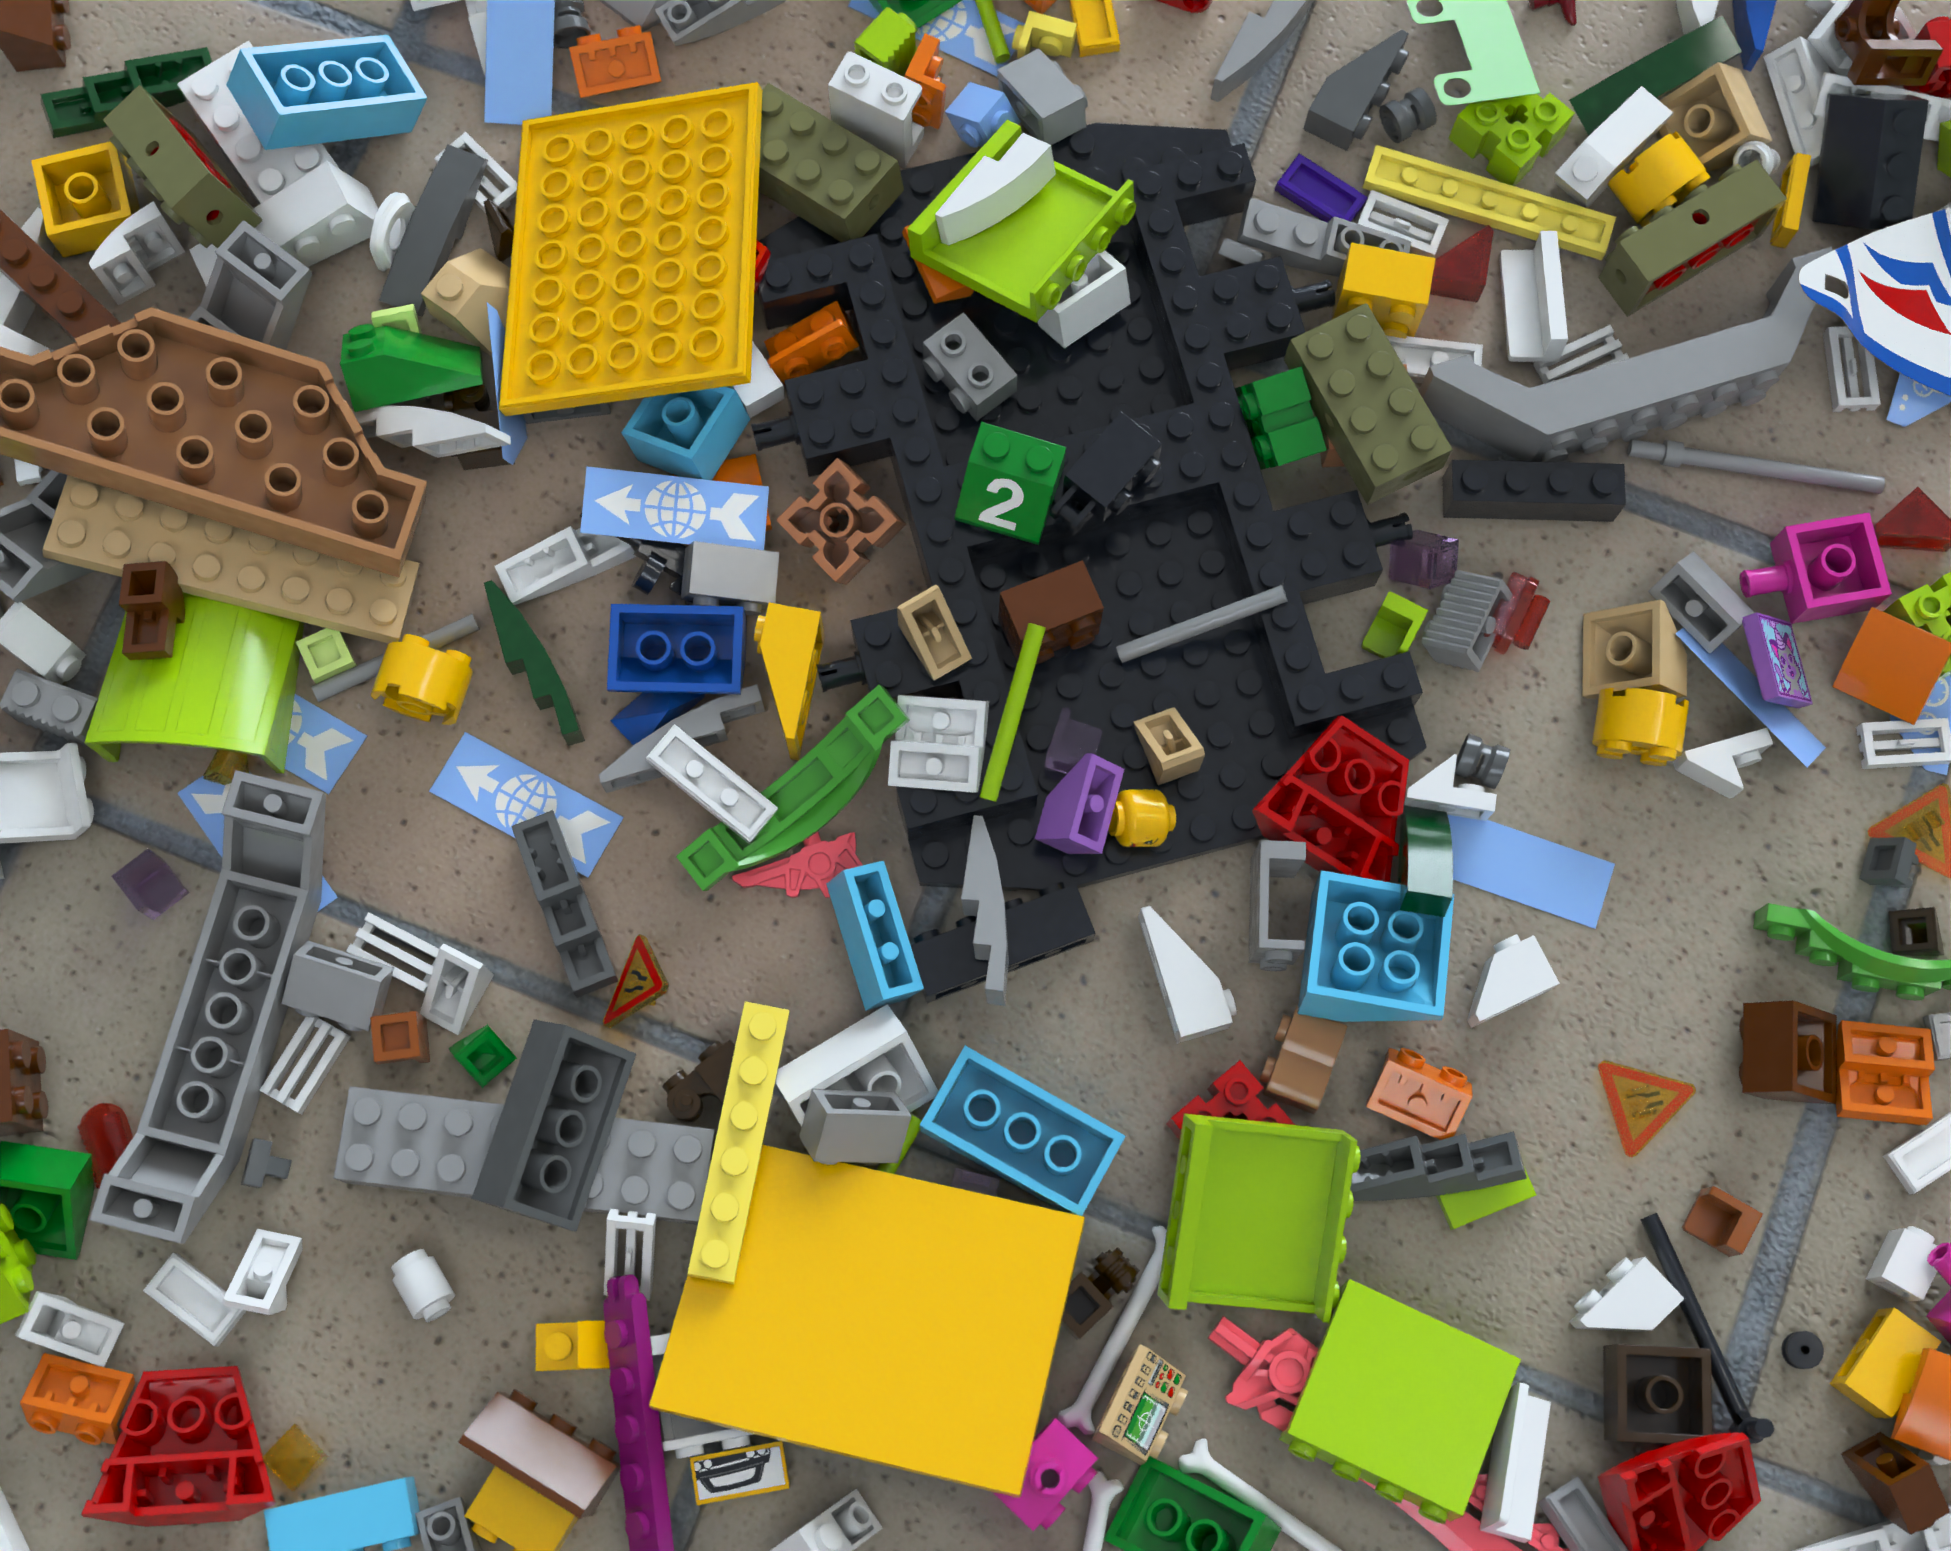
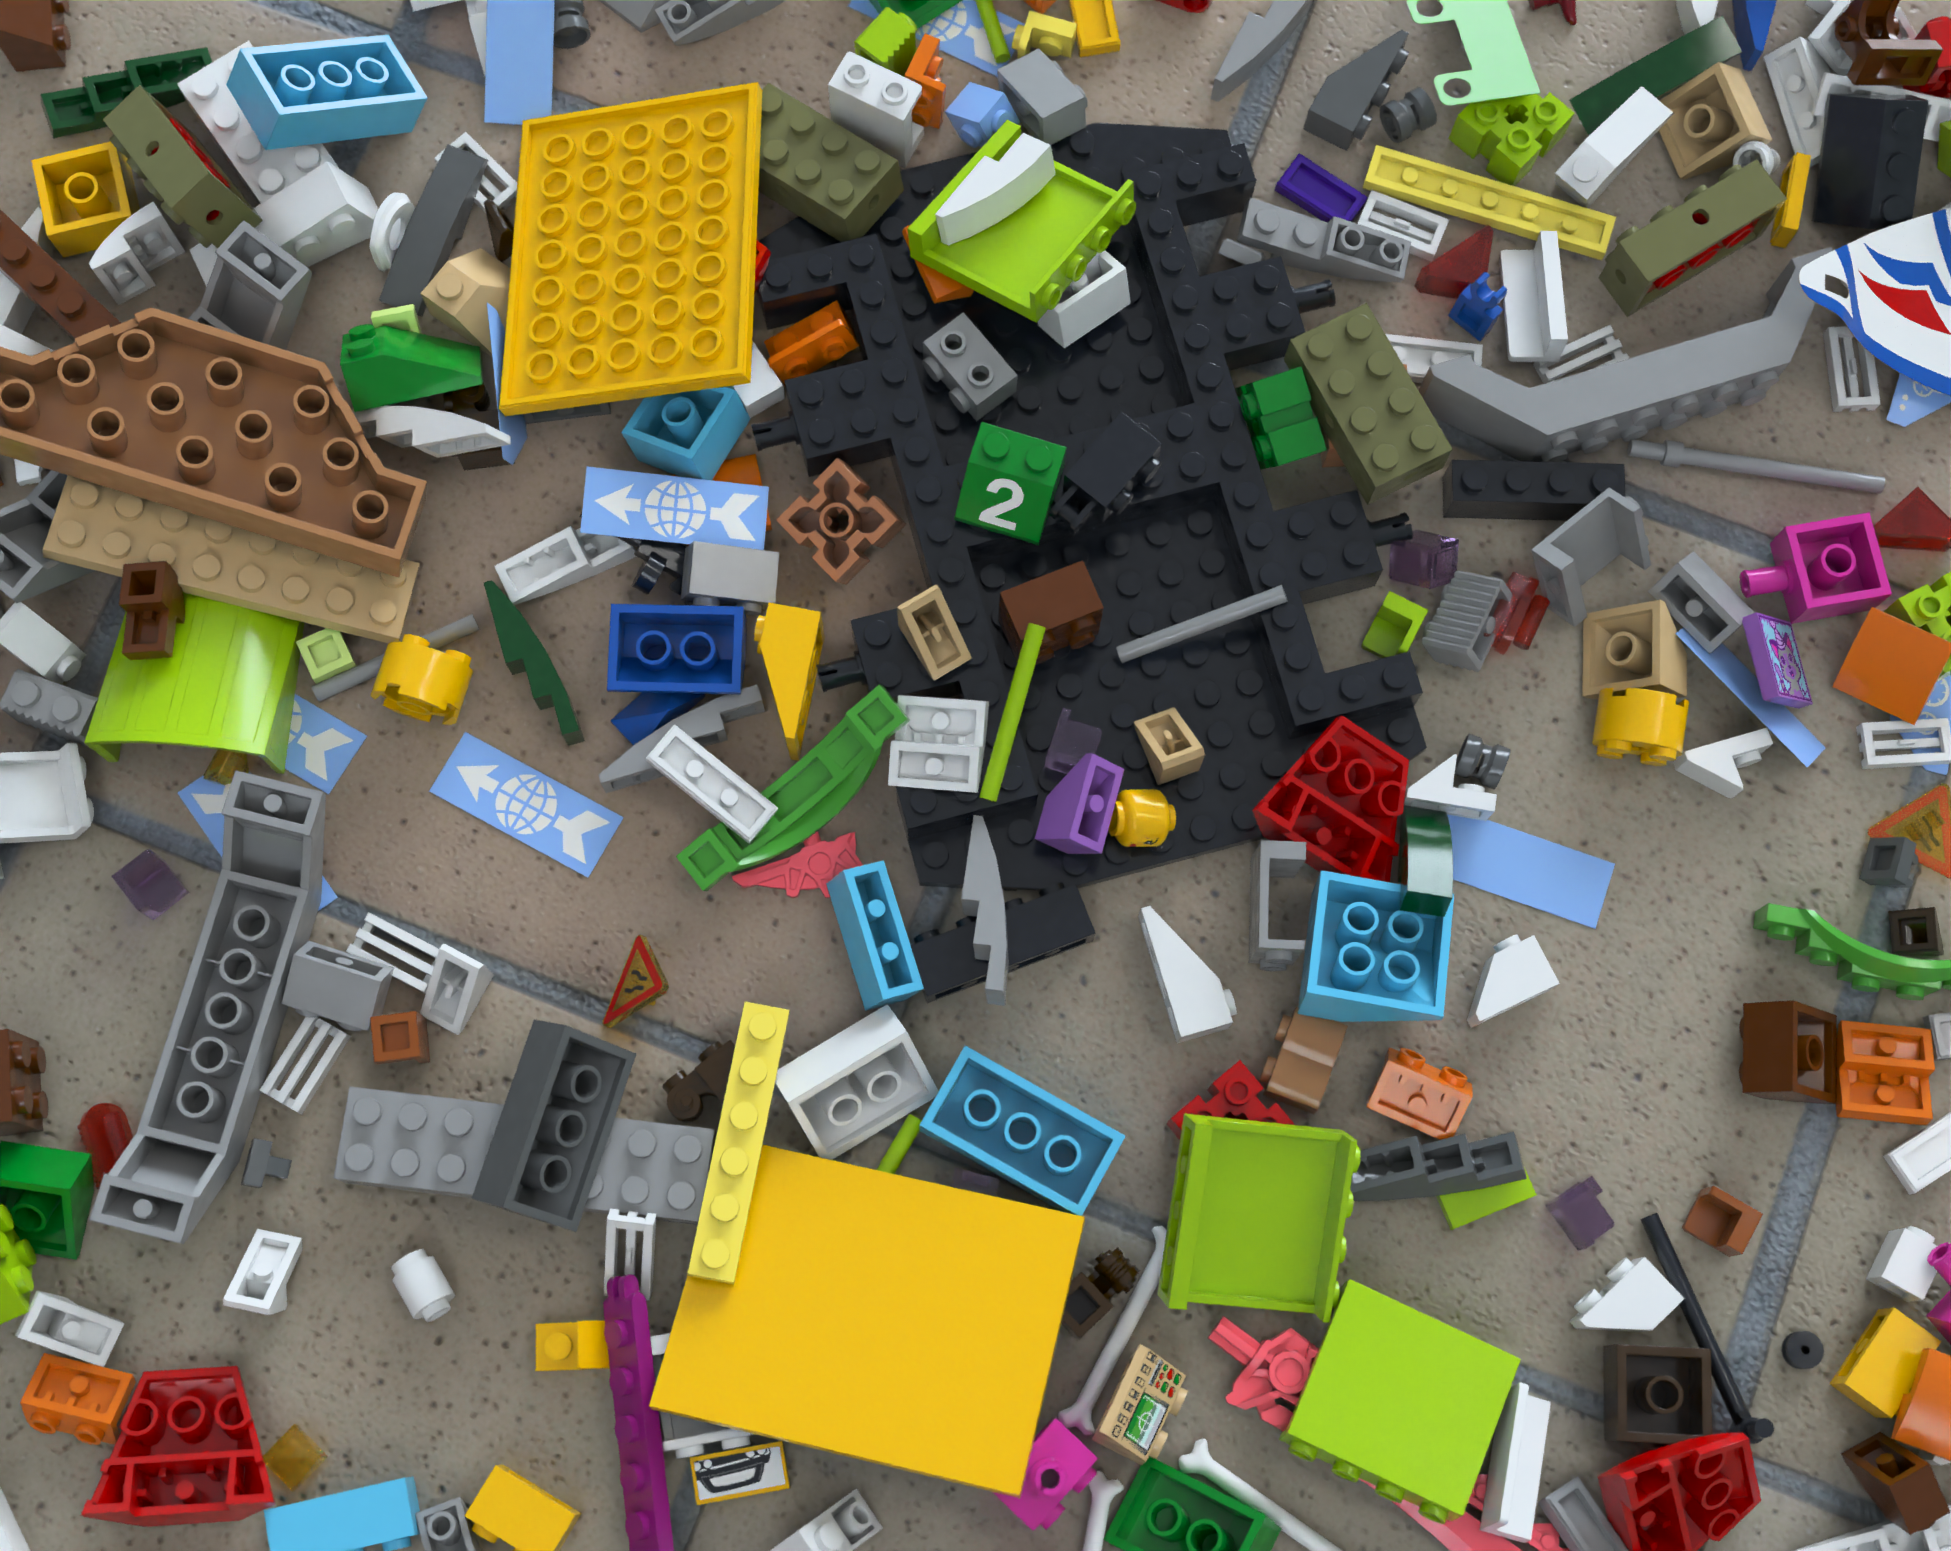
white tile [143,1253,247,1347] -> none
green slope [449,1025,517,1088] -> none
slope [458,1389,621,1519] -> none
dark grey slope [511,810,619,998] -> none
orange bracket [569,26,661,98] -> none
light grey brick [799,1089,911,1166] -> none
yellow brick [1331,242,1436,339] -> none
clear yellow piece [1598,1060,1696,1157] -> none
yellow brick [1607,131,1711,228] -> none
none -> blue plate [1448,272,1507,341]
none -> light grey panel [1531,487,1651,627]
none -> clear purple panel [1545,1176,1614,1251]

